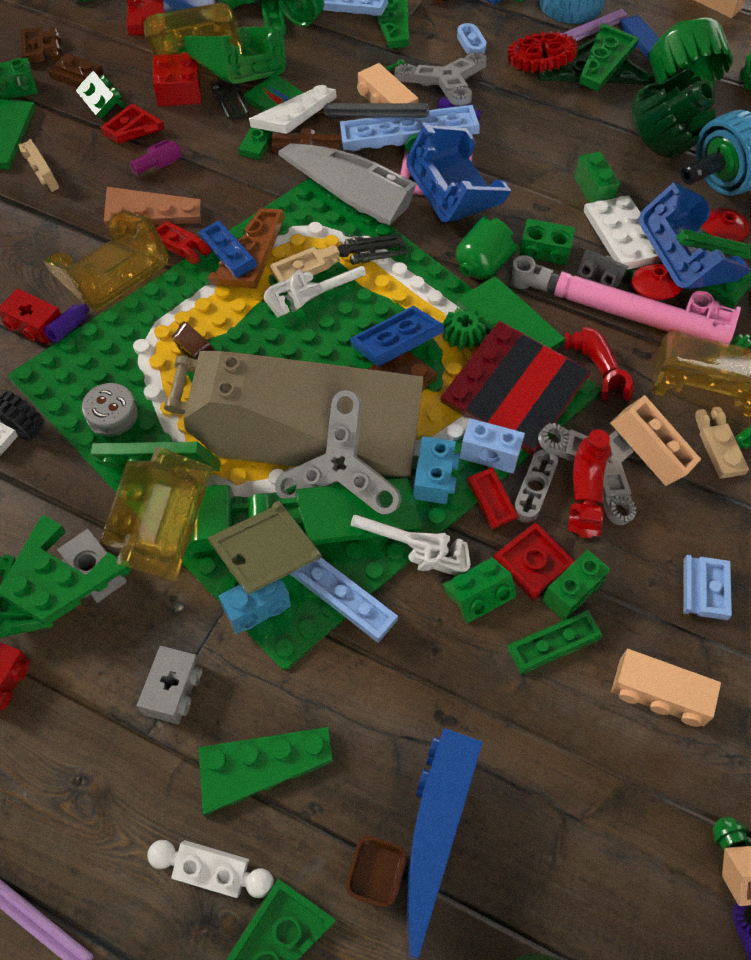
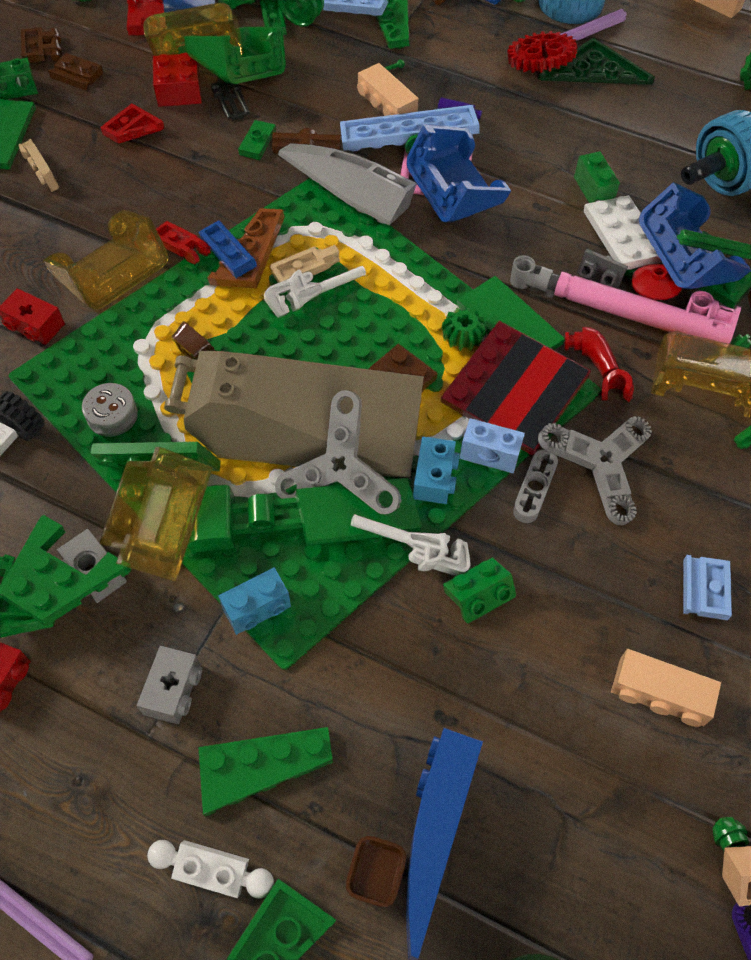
dark purple cylinder [44,303,89,343] -> none
bracket [76,71,127,119] -> none
nougat wing [104,187,202,228] -> none
magenta arm [129,140,182,175] -> none
olive container [208,501,322,595] -> none
green tile [244,74,304,112] -> none
white wing [249,85,337,134] -> none
light blue plate [290,558,398,643] -> none
dark grey axle [324,103,429,118] -> none
pearl dark grey piece [337,235,407,265] -> none
blue tile [350,306,444,367] -> none
light grey piece [395,52,487,106] -> none
green cylinder [455,216,518,280] -> none
light blue plate [457,23,486,54] -> none
red tile [466,467,519,530] -> none
red tile [493,522,575,601] -> none
green tile [506,610,603,675] -> none
green brick [519,218,575,265] -> none
green brick [542,549,611,620] -> none
red piece [568,430,611,539] -> none
green wing [579,23,639,91] -> none
light nougat brick [611,395,701,486] -> none
blue tile [619,14,659,60] -> none
dark green piece [632,69,716,158] -> none
green piece [649,17,733,88] -> none
tan hinge [695,407,749,479] -> none
red dish [702,208,750,242] -> none

